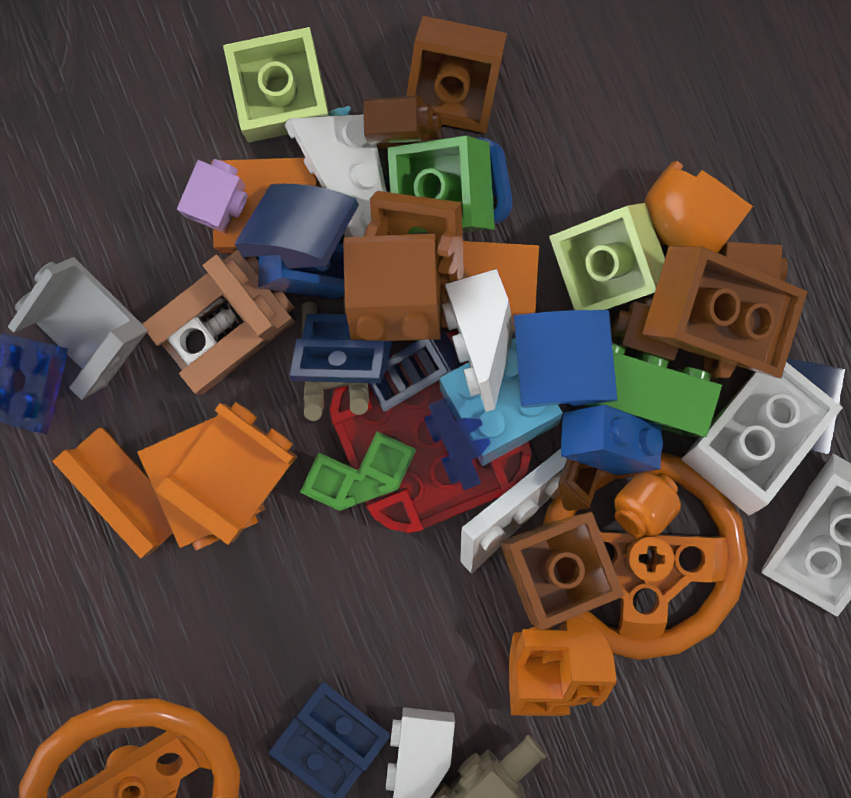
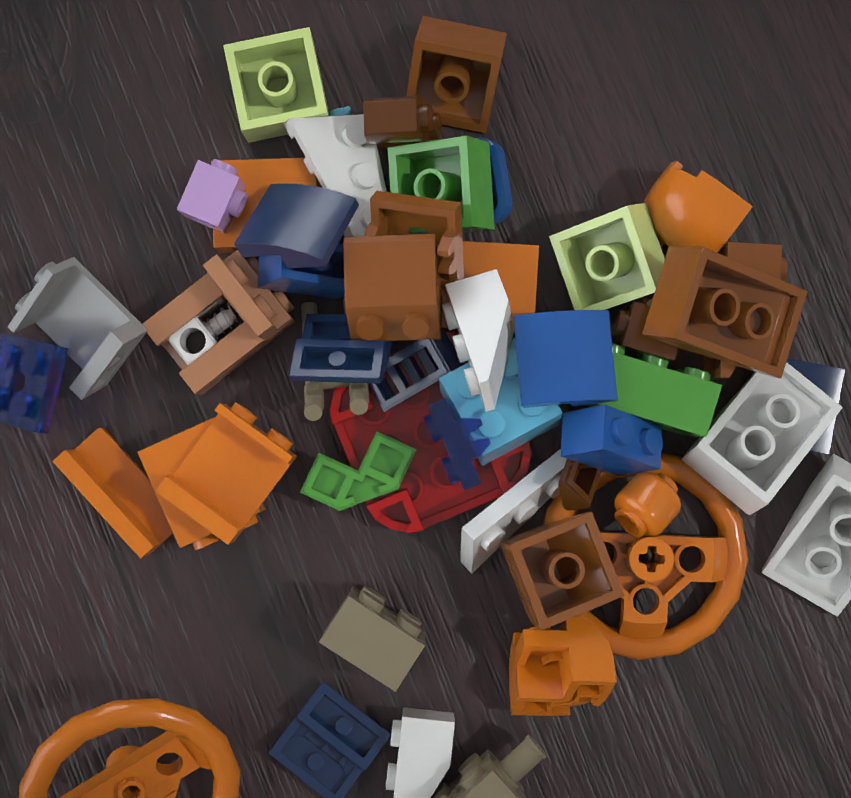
none -> dark tan brick [319,585,425,692]

